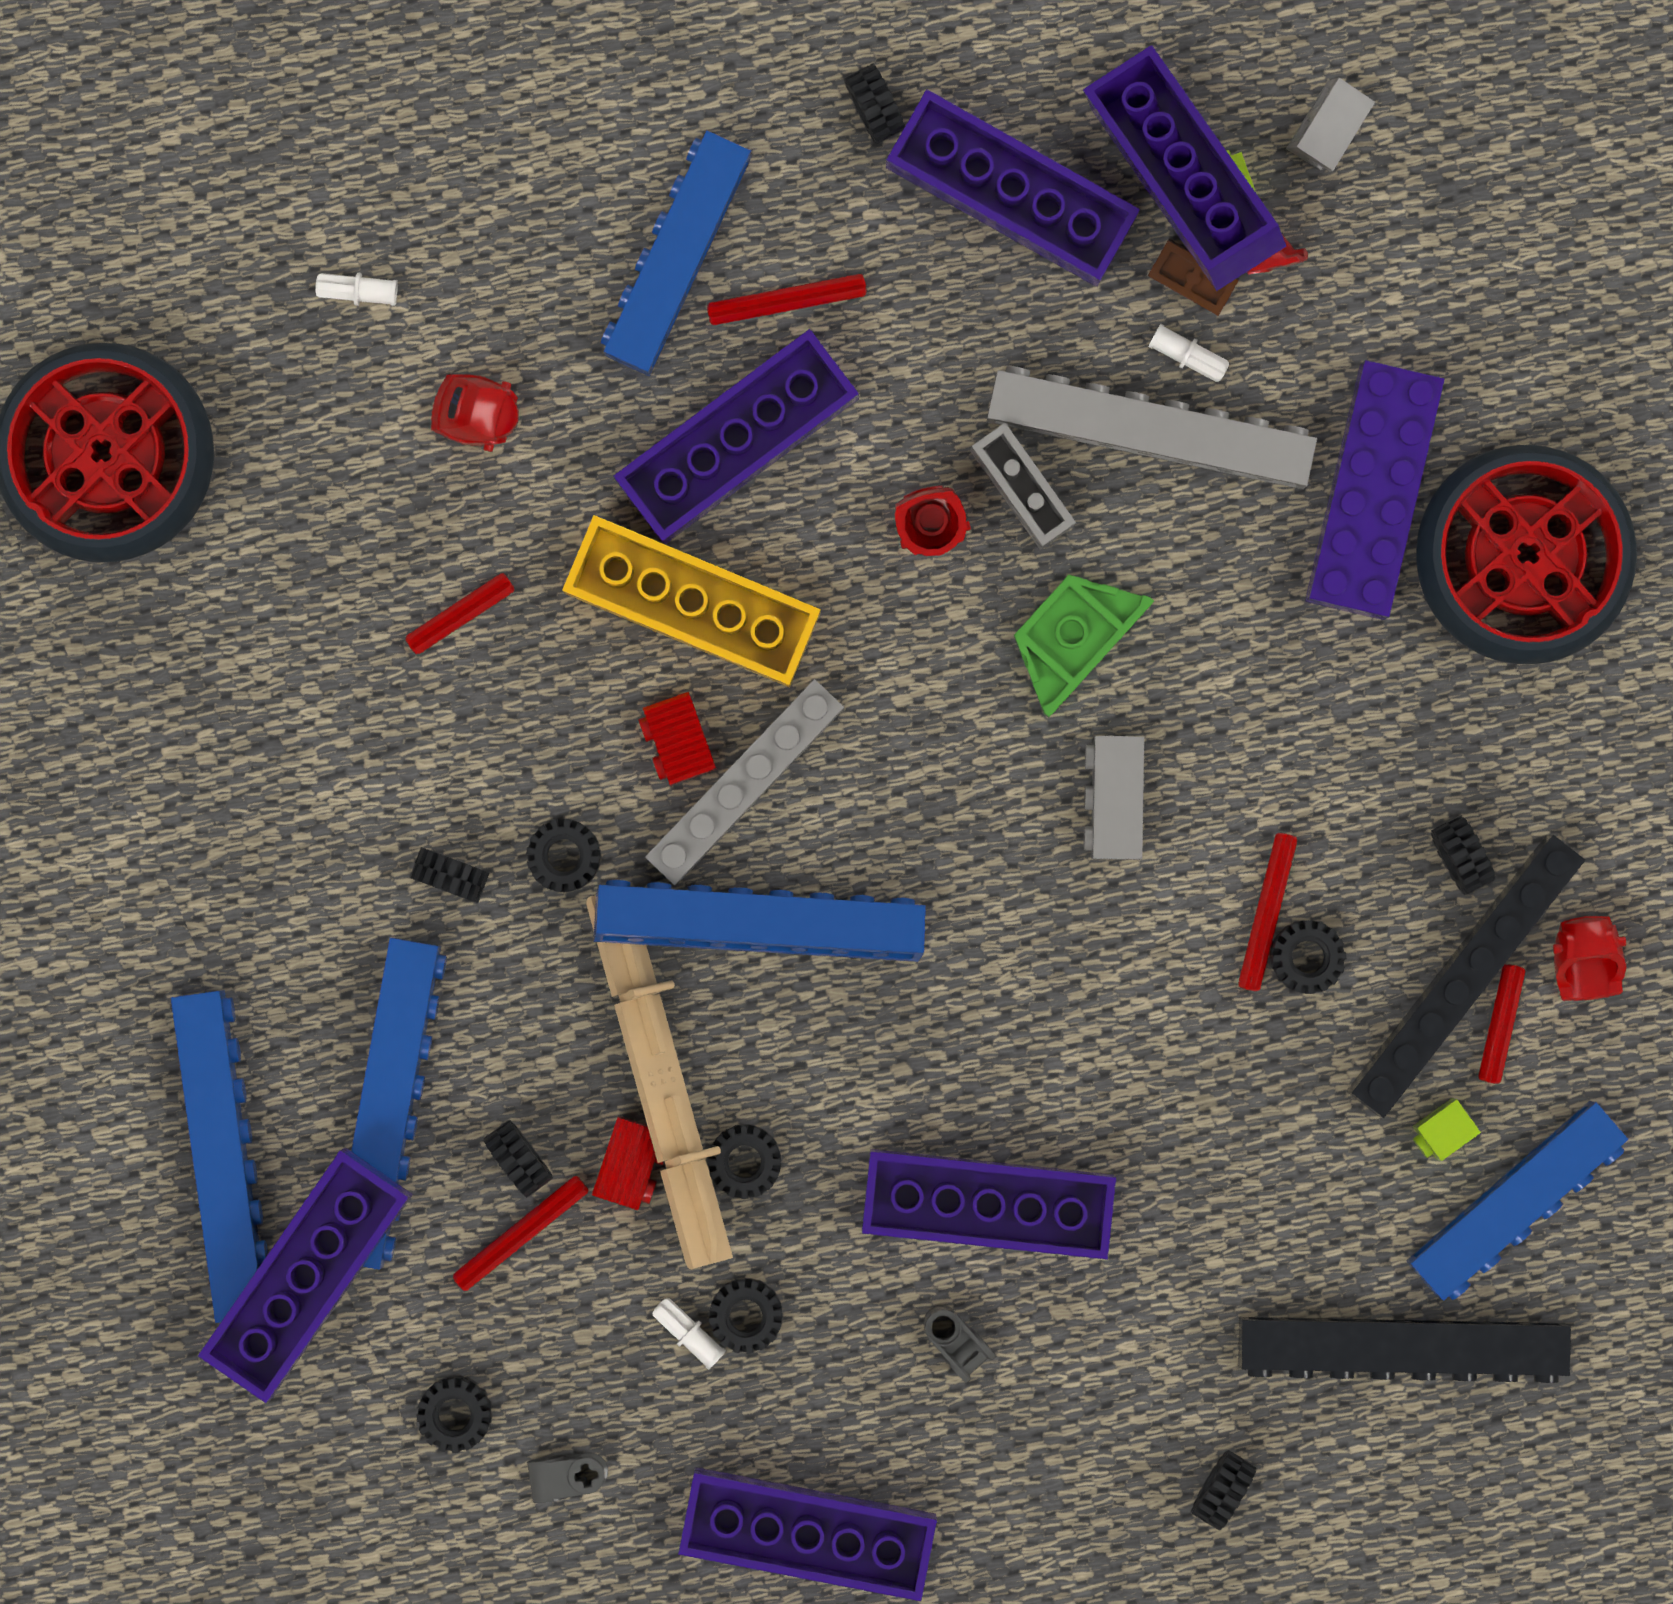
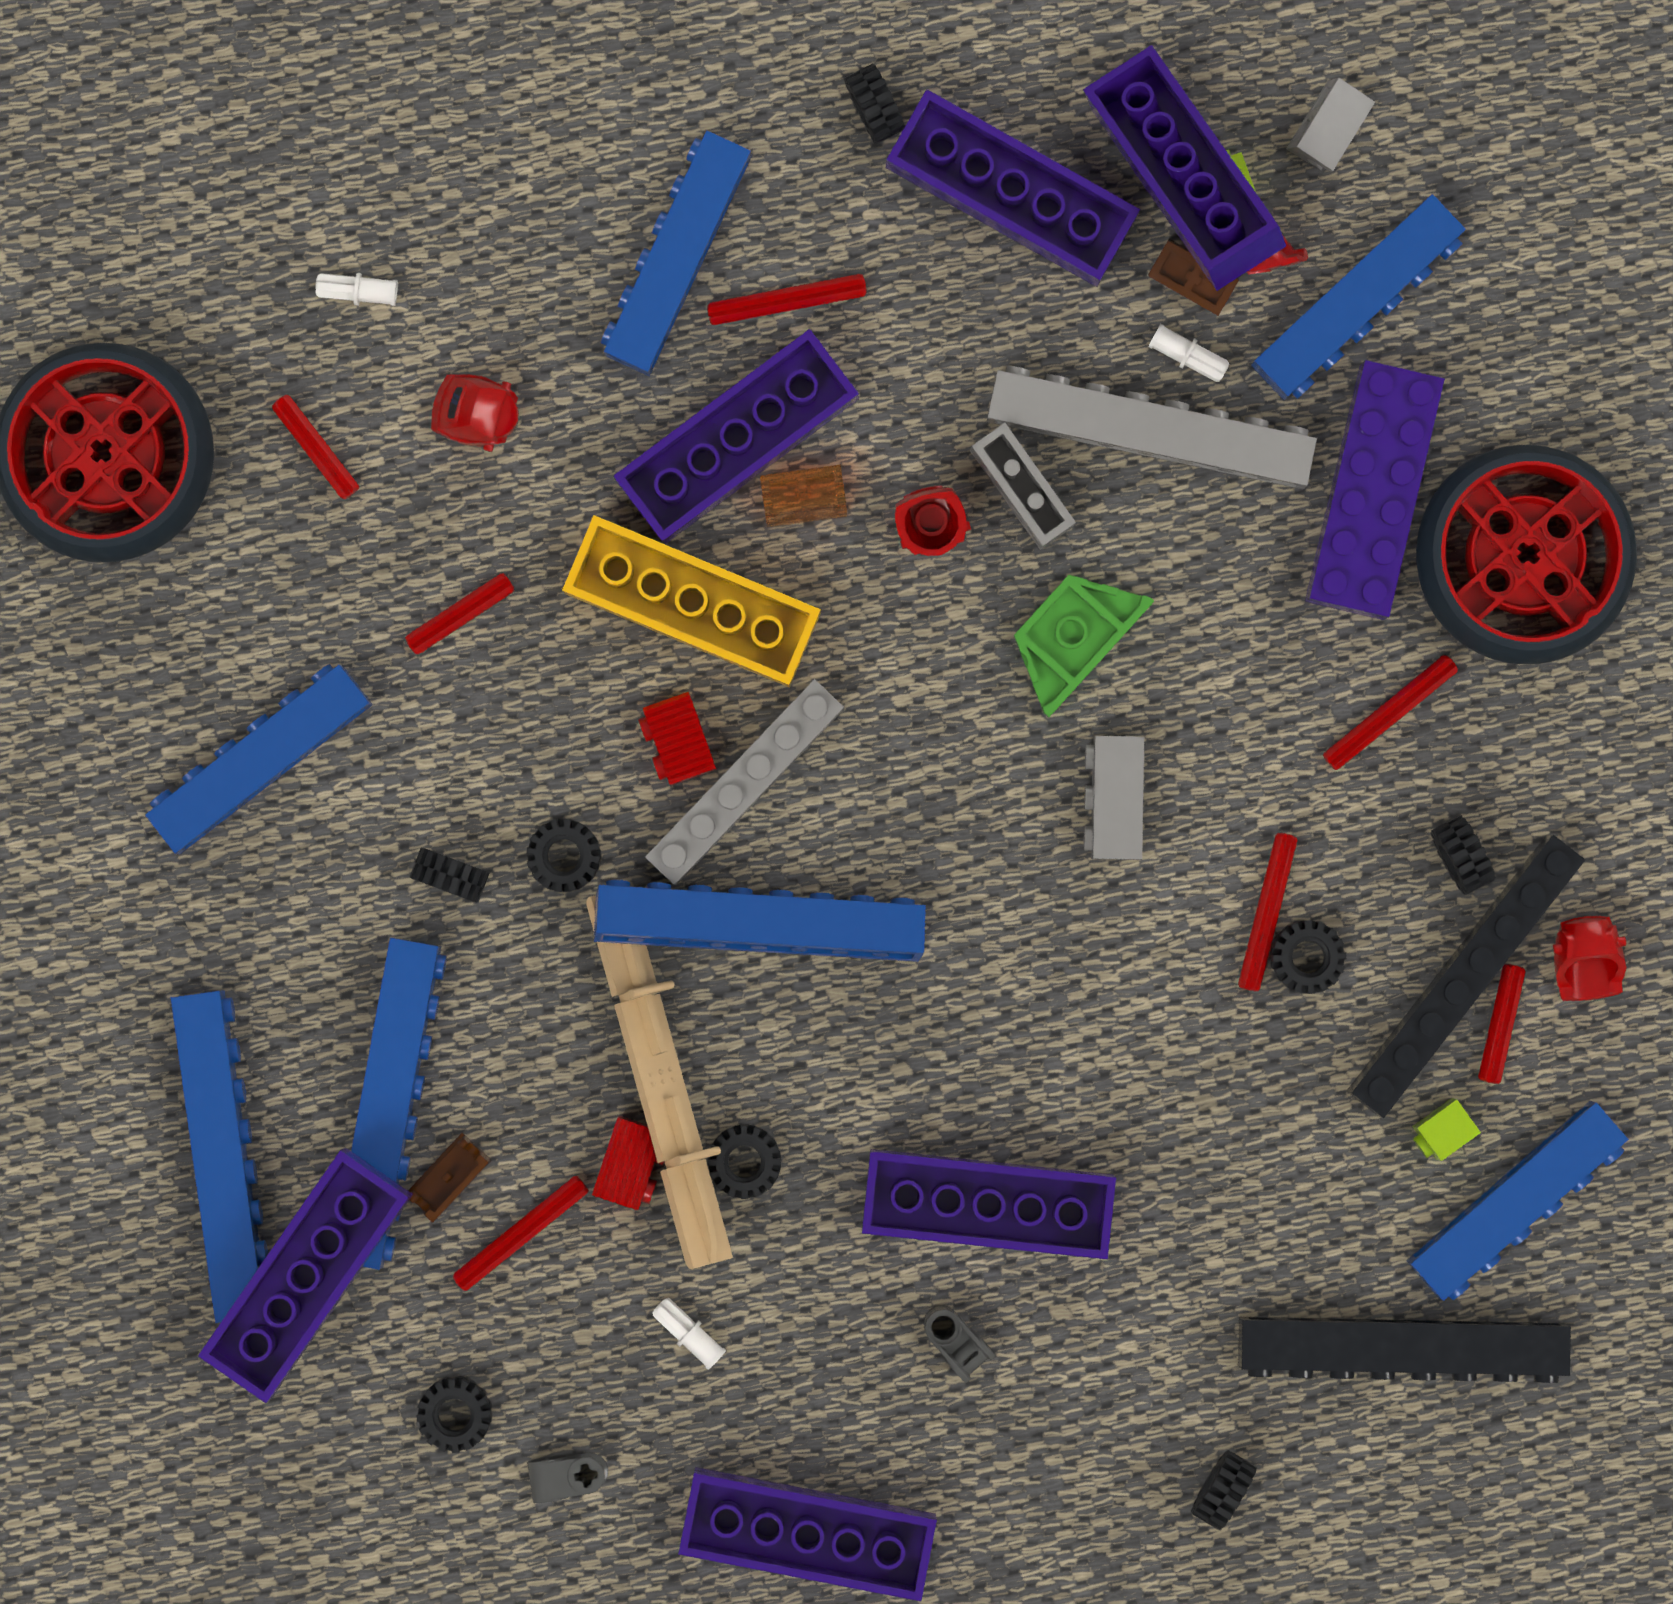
black tyre [483,1120,553,1198] -> none
black tyre [709,1278,783,1354] -> none
none -> blue brick [145,664,373,854]
none -> red axle [272,395,359,500]
none -> reddish brown hinge [408,1133,492,1223]
none -> clear orange hinge [760,464,847,528]
none -> blue brick [1251,194,1466,400]
none -> red axle [1323,655,1458,770]

